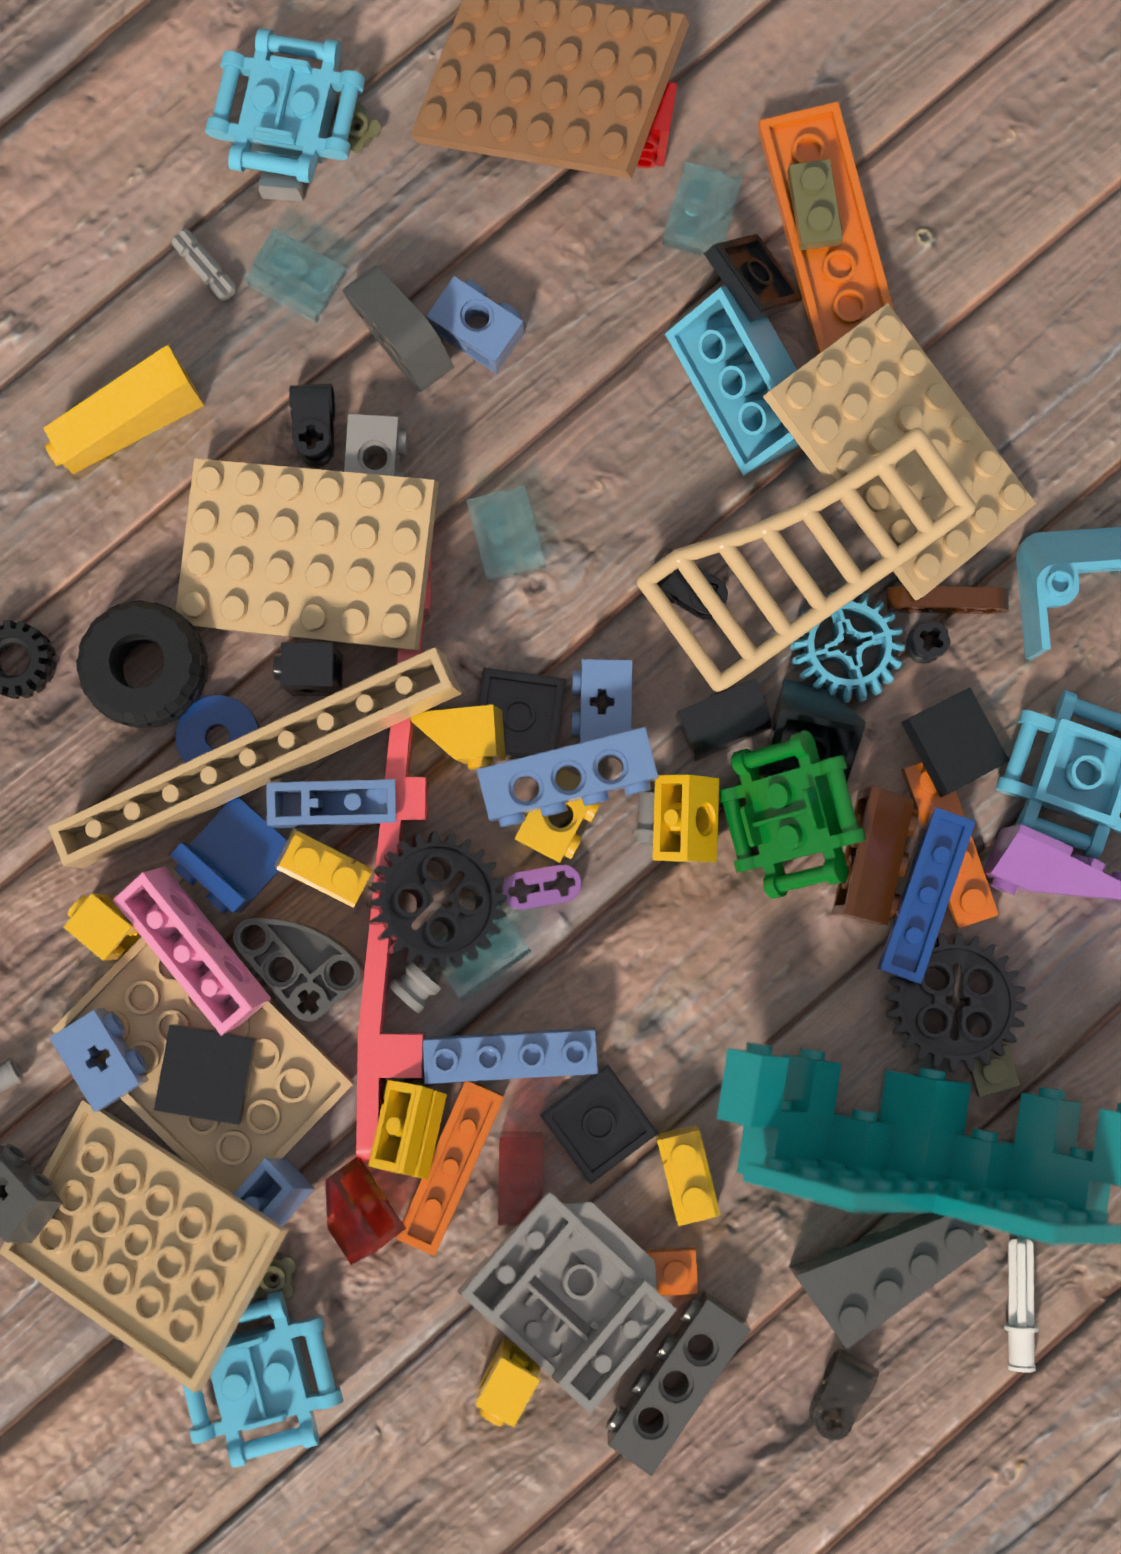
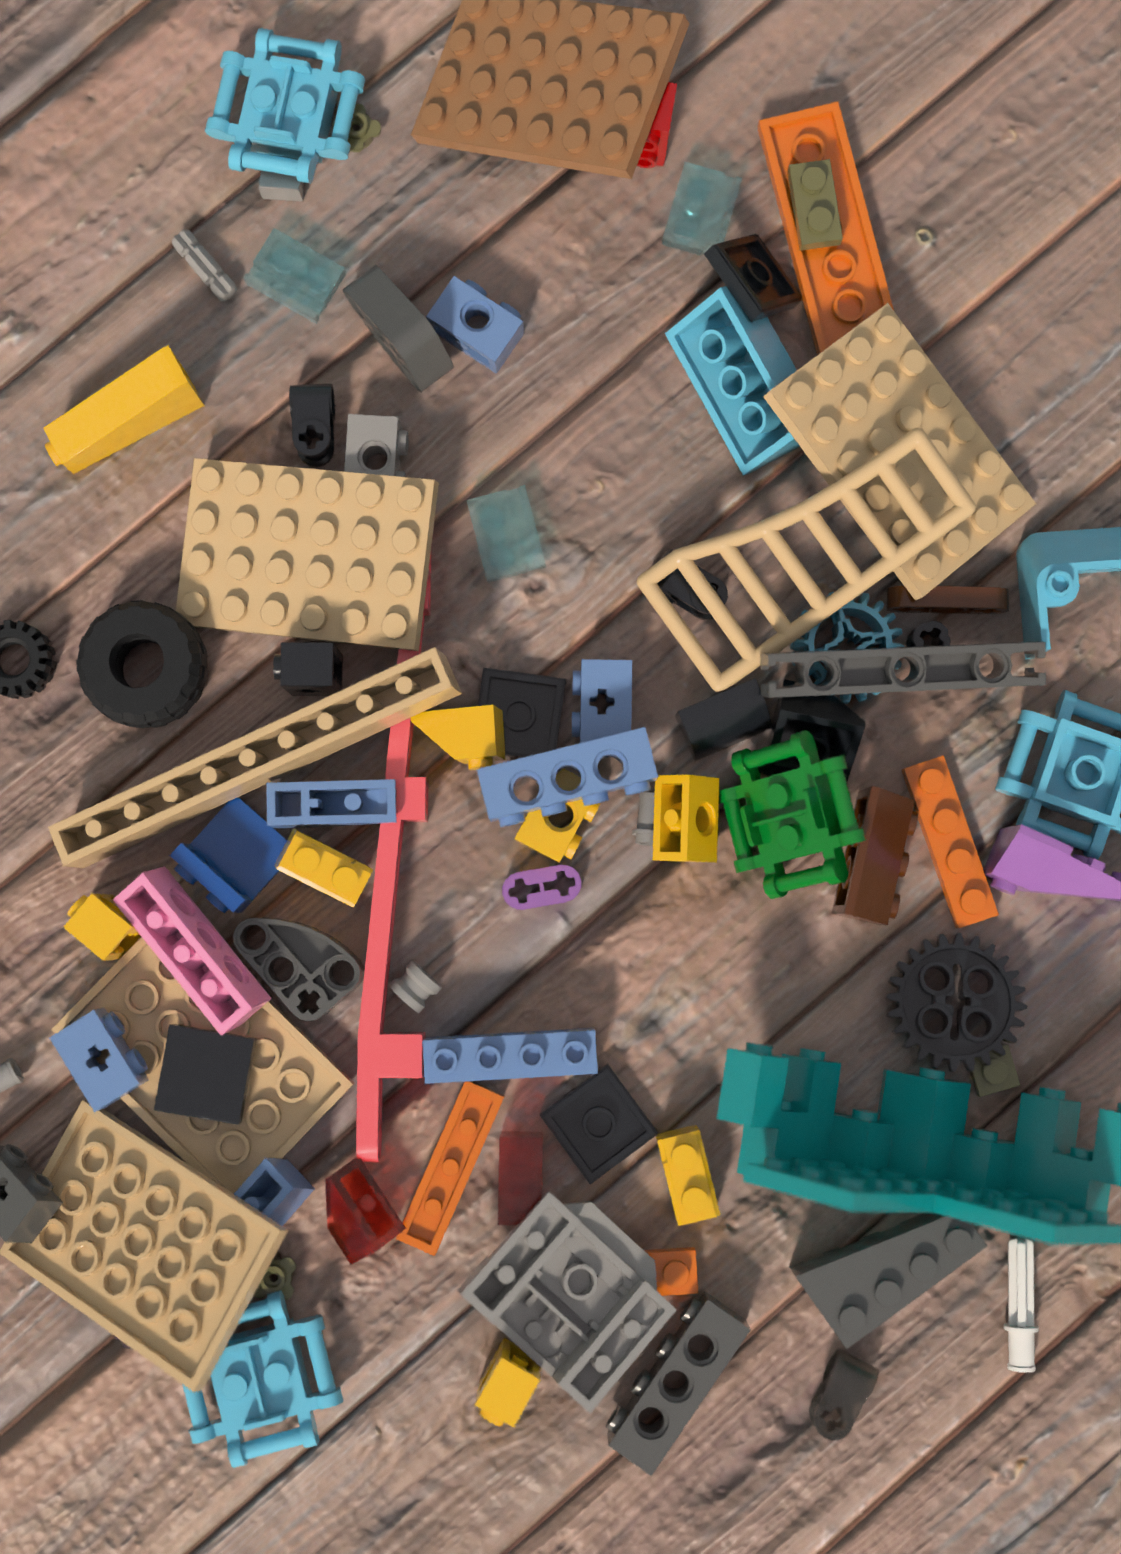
blue tile [175,695,260,763] -> none
black gear [367,831,507,972] -> none
yellow brick [368,1080,447,1180] -> none
clear light blue plate [438,903,532,1001] -> none
blue plate [877,807,976,984] -> none
black tile [901,687,1009,797] -> none
none -> dark grey piece [760,641,1046,698]

